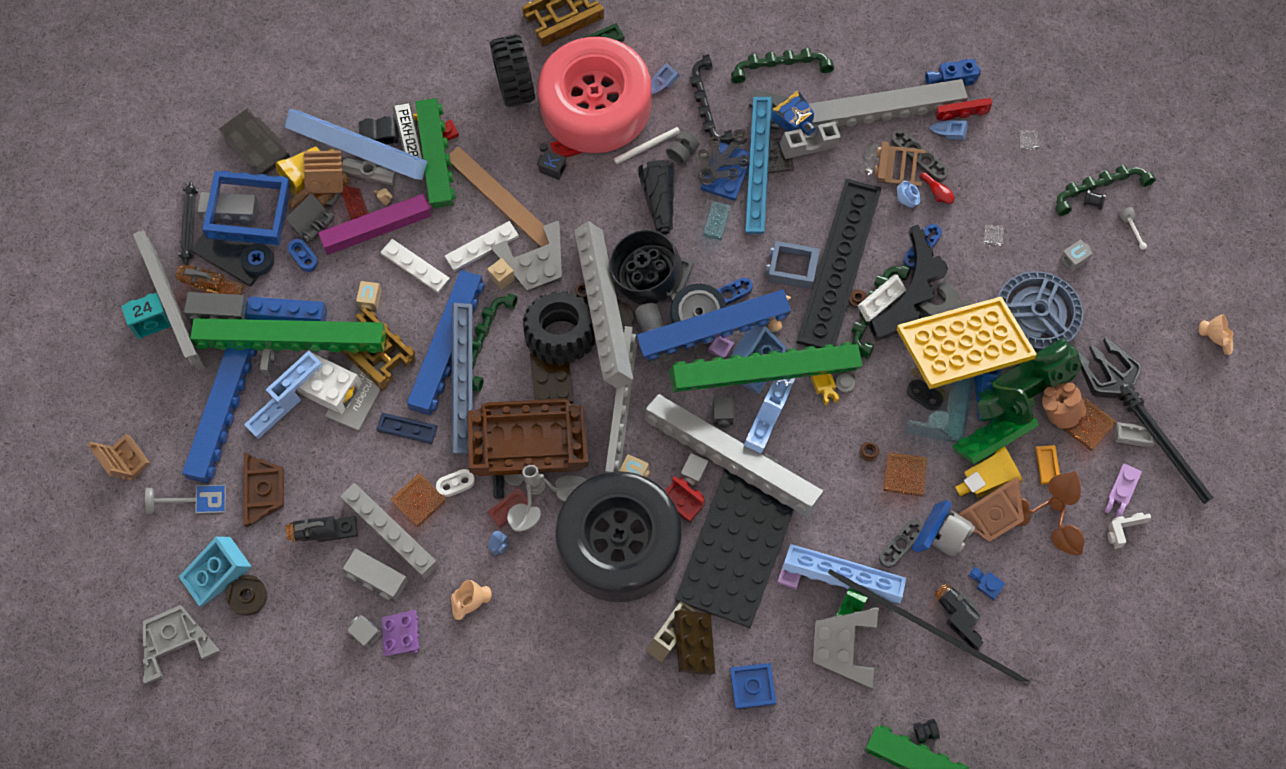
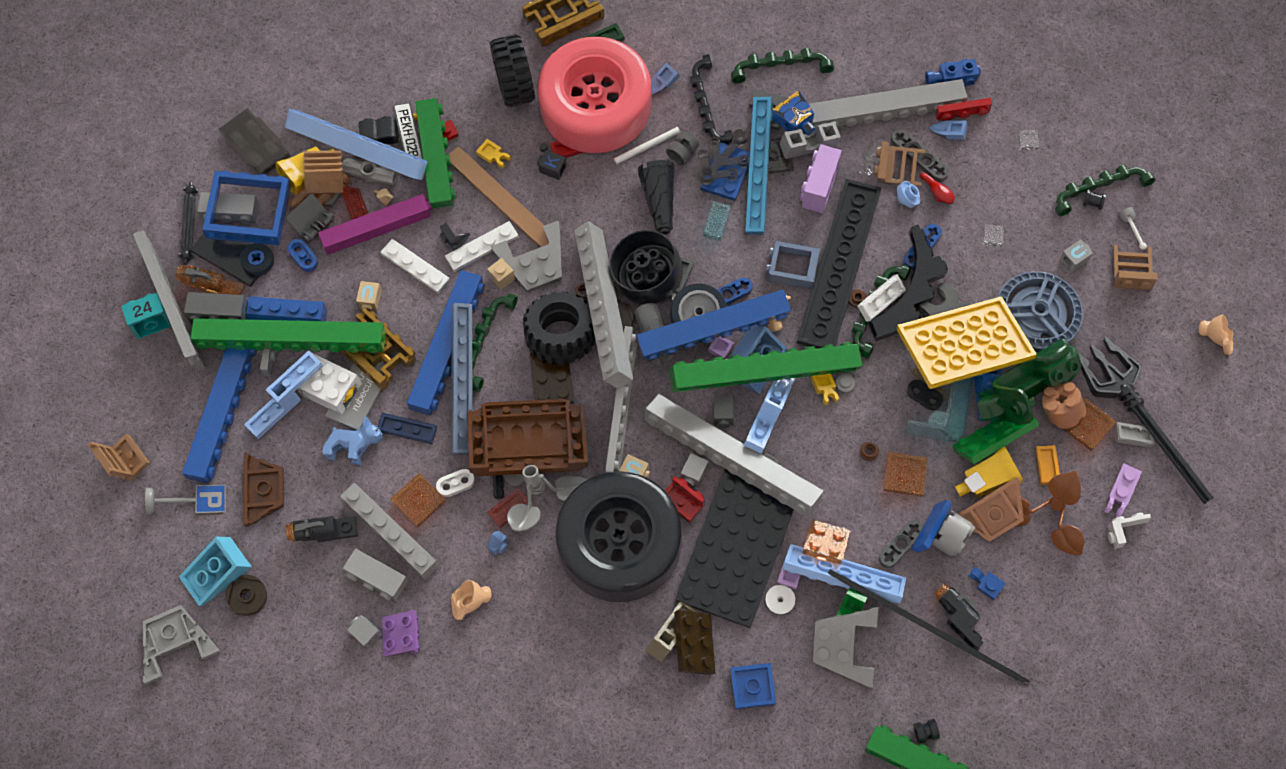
none -> medium blue animal [322,416,383,466]
none -> black plate [439,223,470,250]
none -> yellow plate [476,139,511,169]
none -> white piece [765,585,795,614]
none -> lavender brick [800,144,842,214]
none -> clear orange plate [802,519,851,565]
none -> medium nougat plate [1113,245,1157,290]

